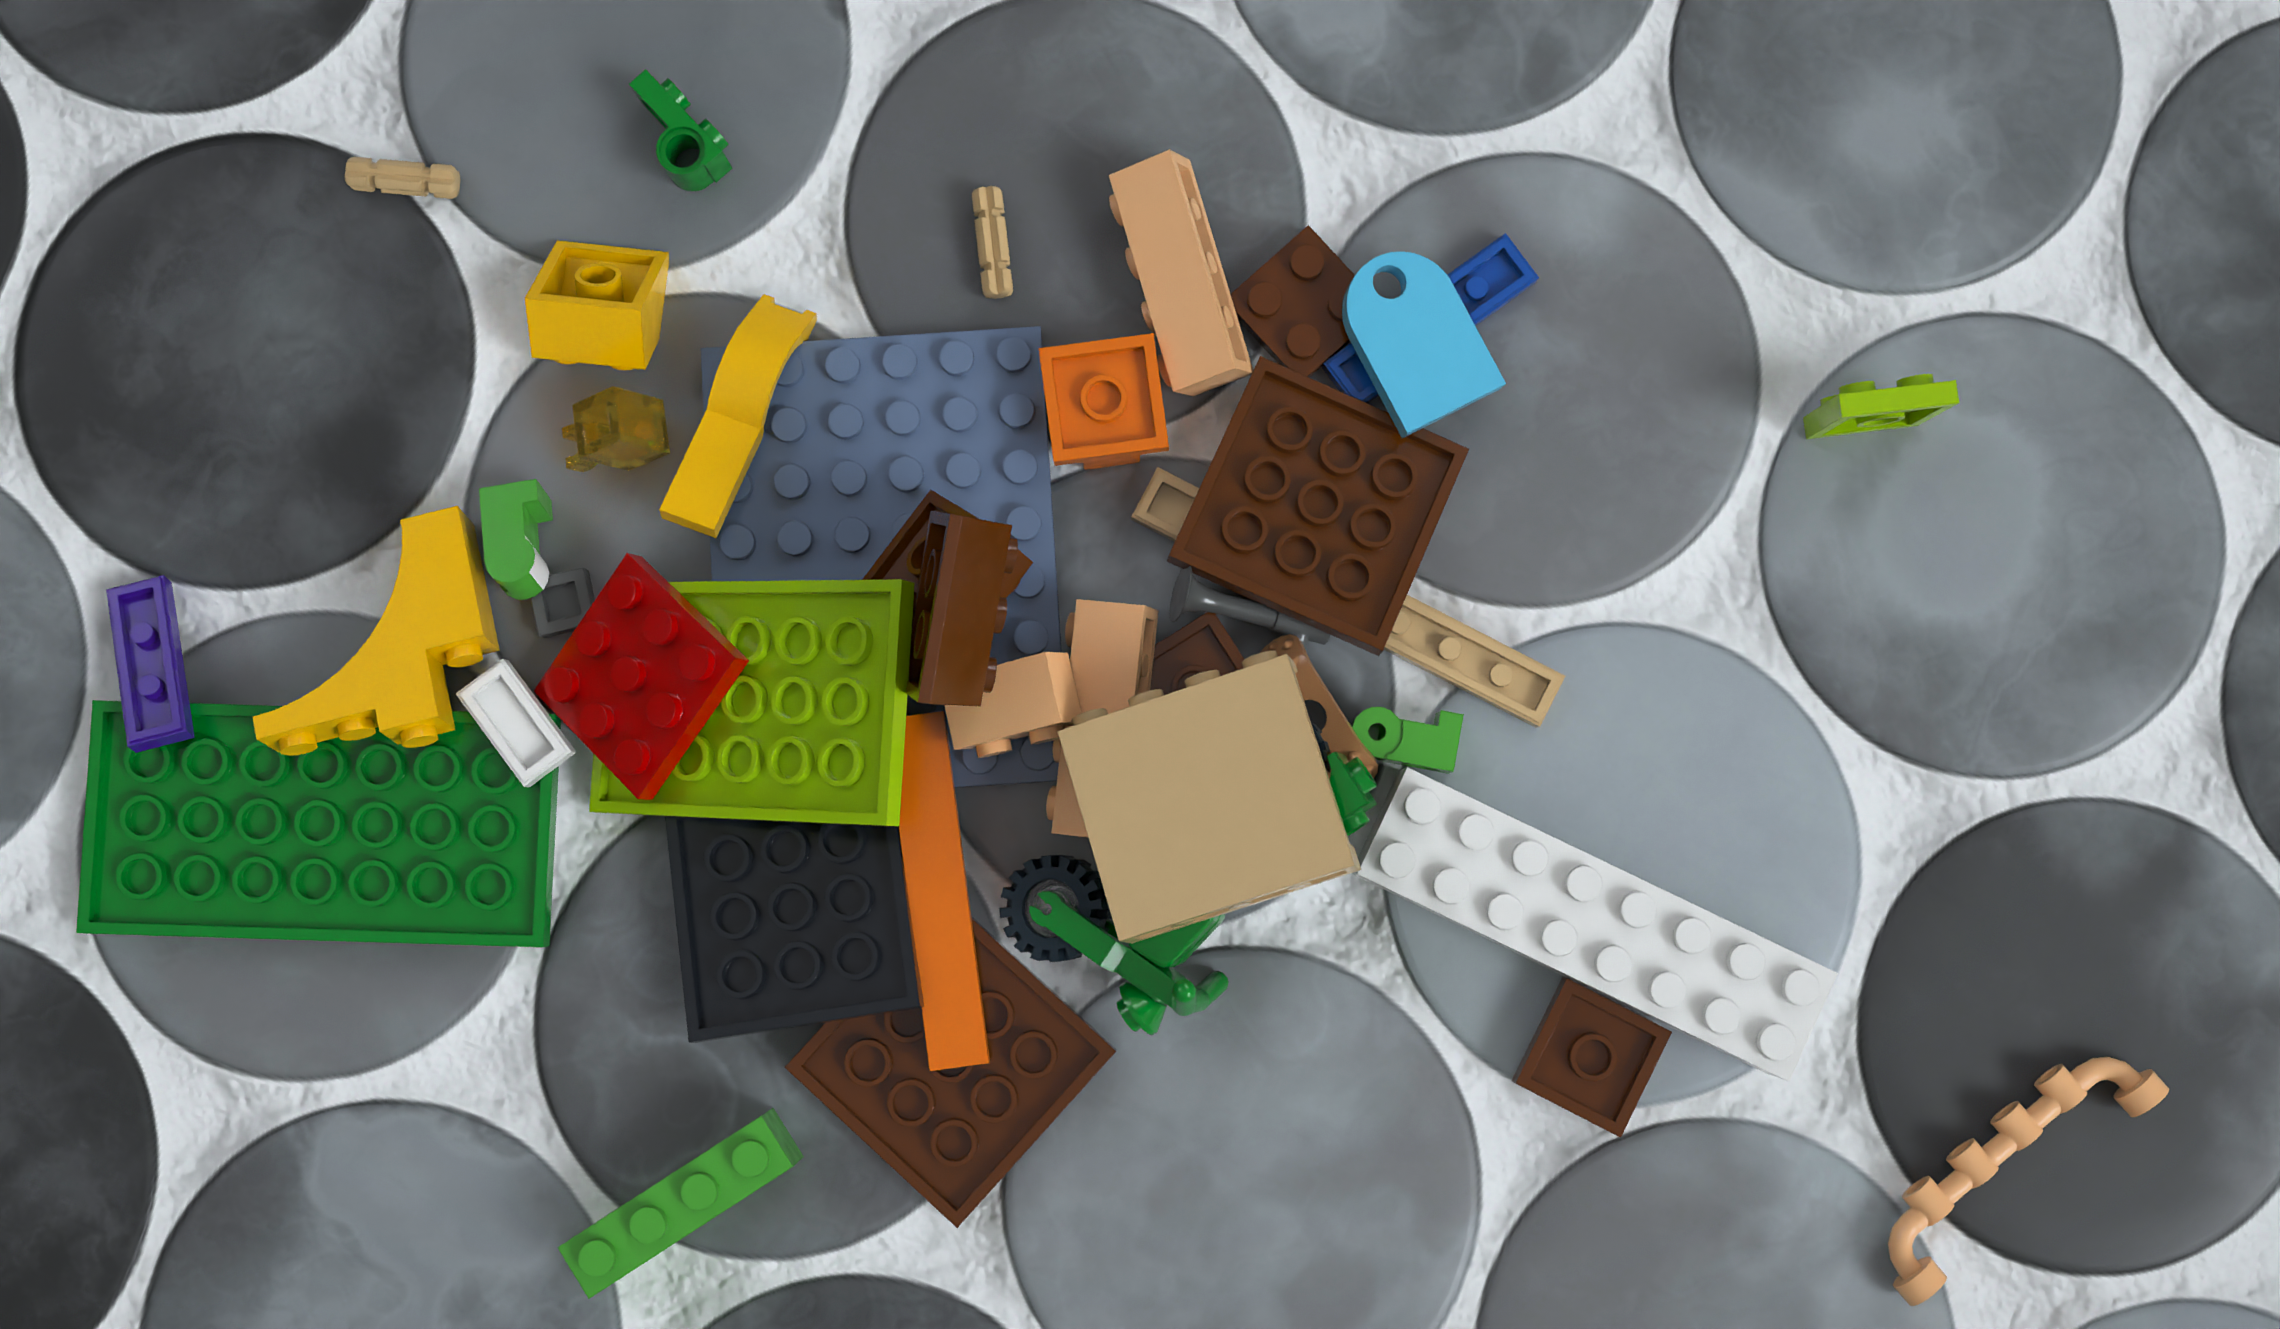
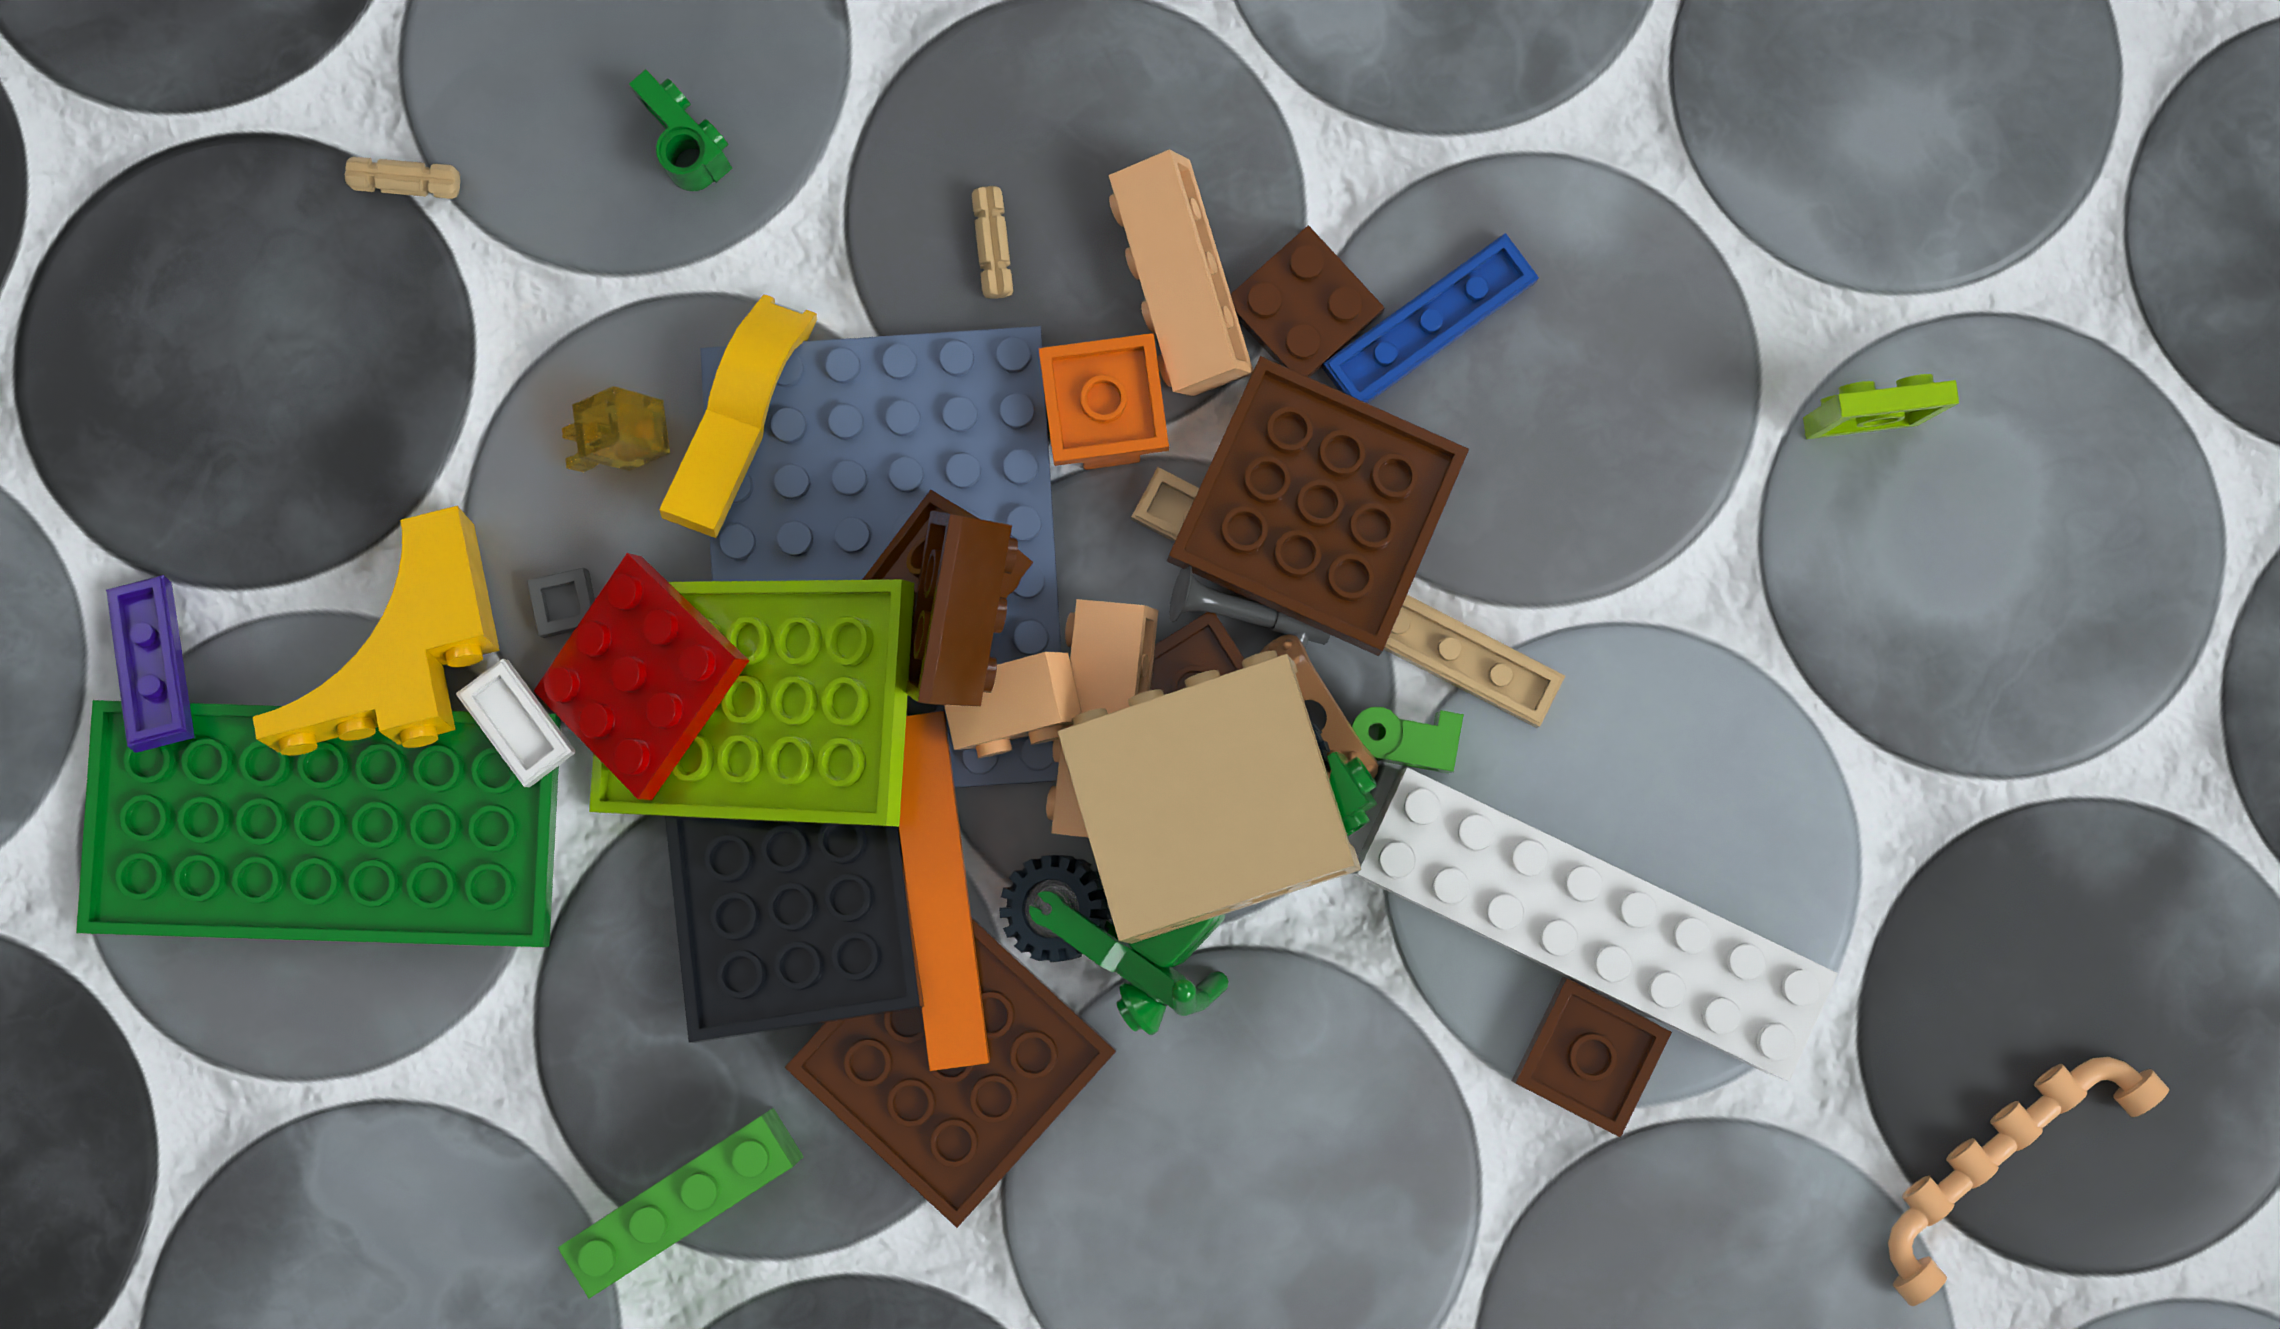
bright green leg [479,479,553,600] -> none
yellow slope [525,240,669,370] -> none
medium azure tile [1342,252,1506,438] -> none

